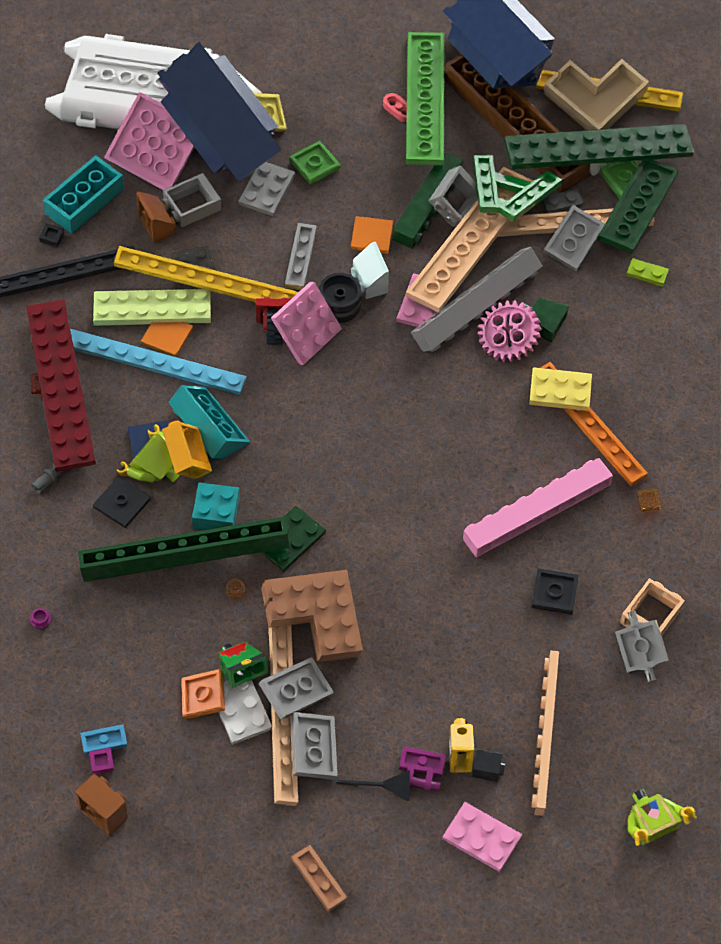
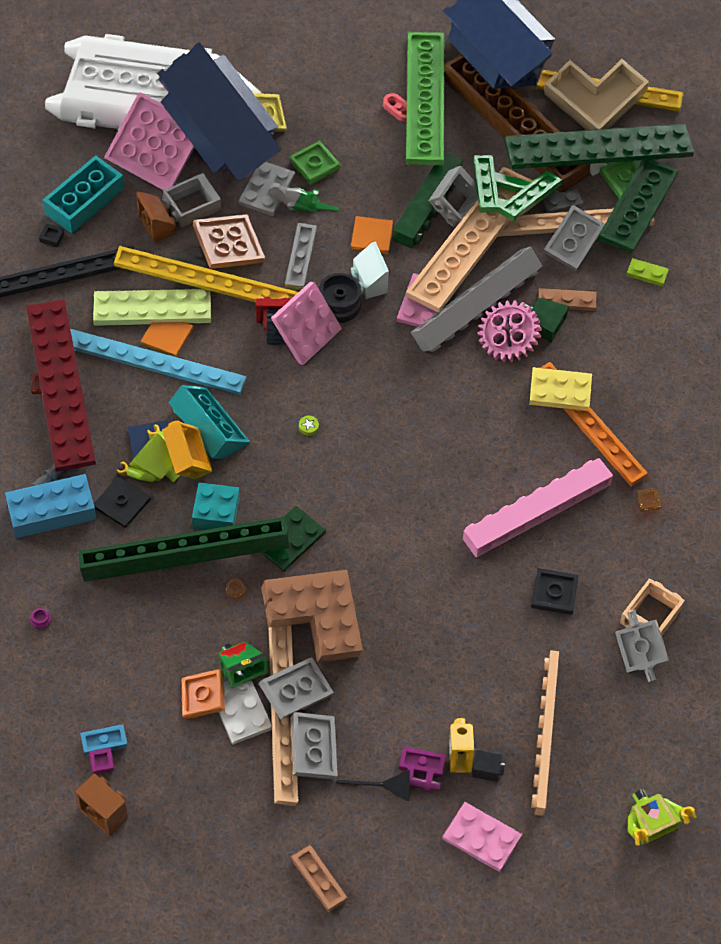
none -> dark azure brick [5,474,96,538]
none -> plate [193,214,265,269]
none -> animal [270,183,339,213]
none -> lime tile [299,416,319,436]
none -> nougat plate [538,288,596,311]

